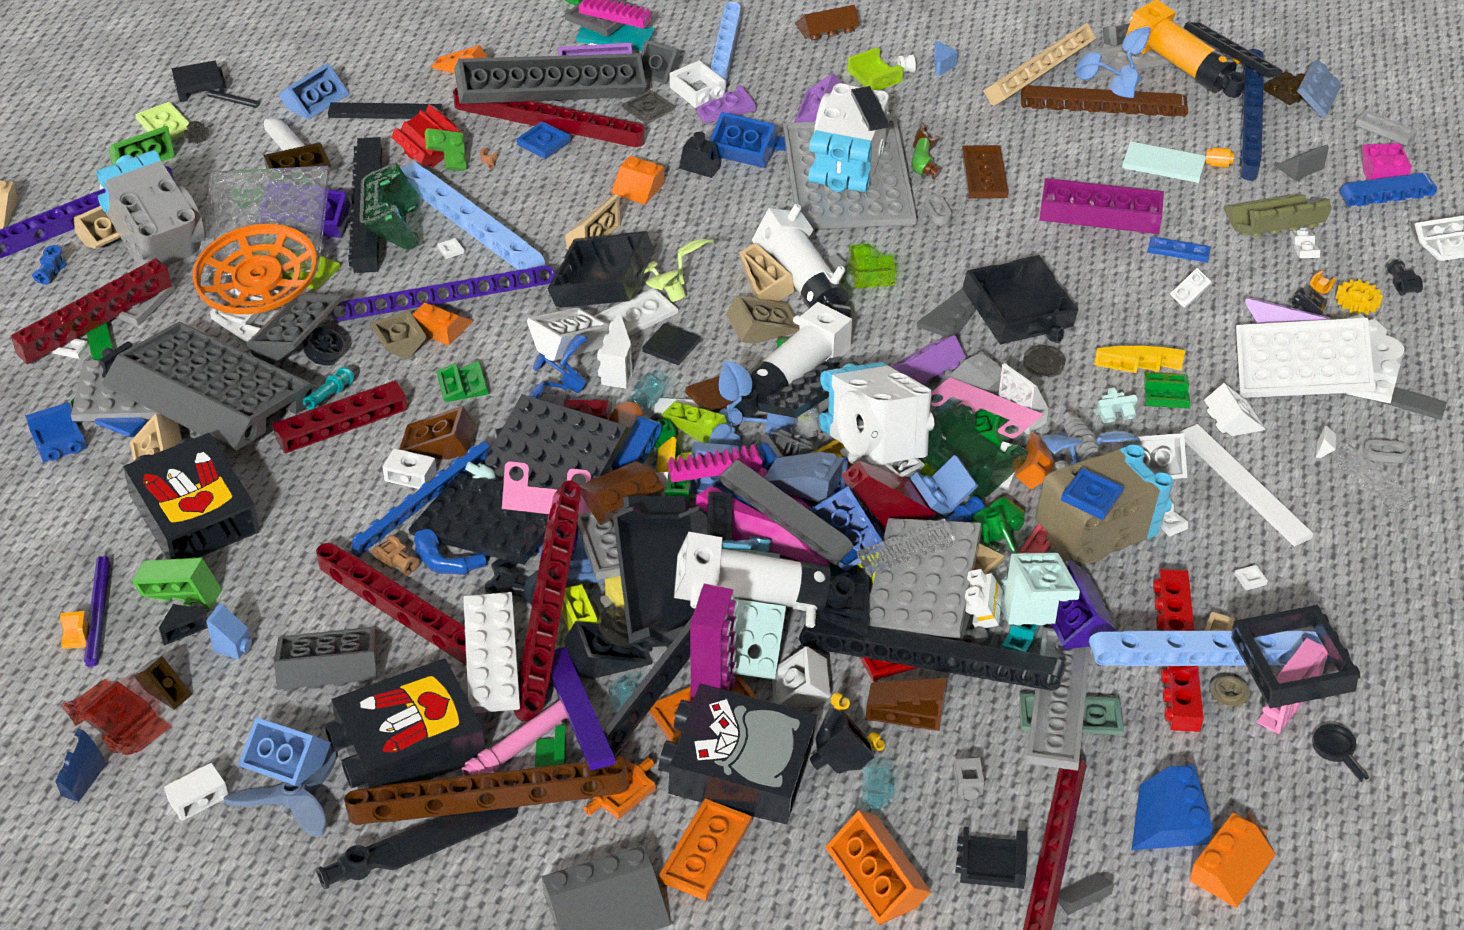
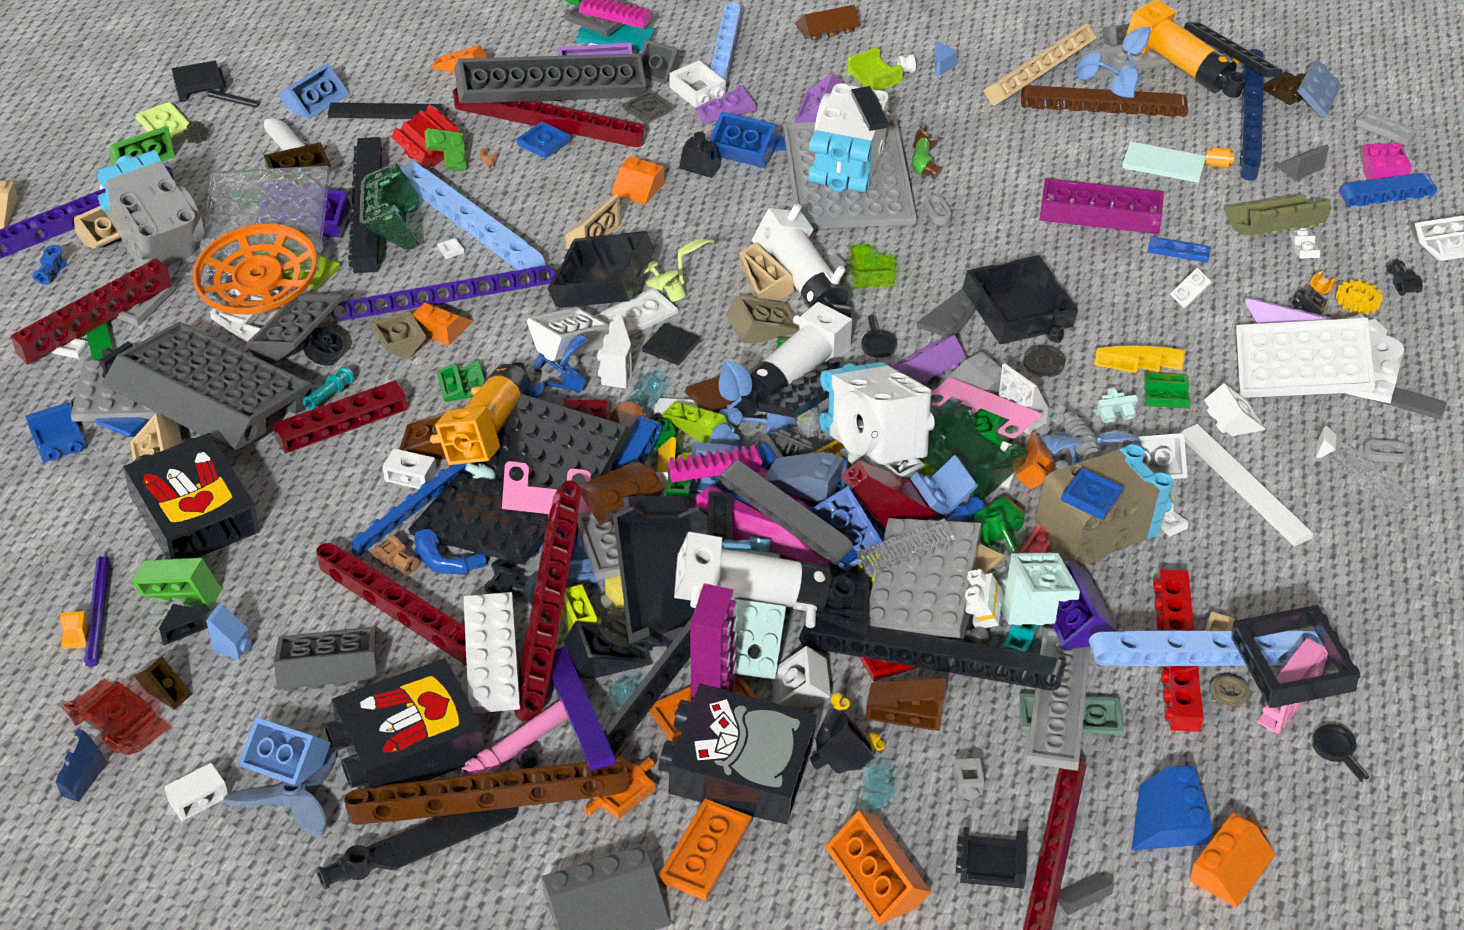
green panel [535,725,566,768] -> none
reddish brown plate [962,145,1008,199] -> none
white tile [1235,565,1268,590] -> none
none -> light orange piece [430,362,532,465]
none -> black hinge [516,748,538,769]
none -> black piece [861,315,897,358]

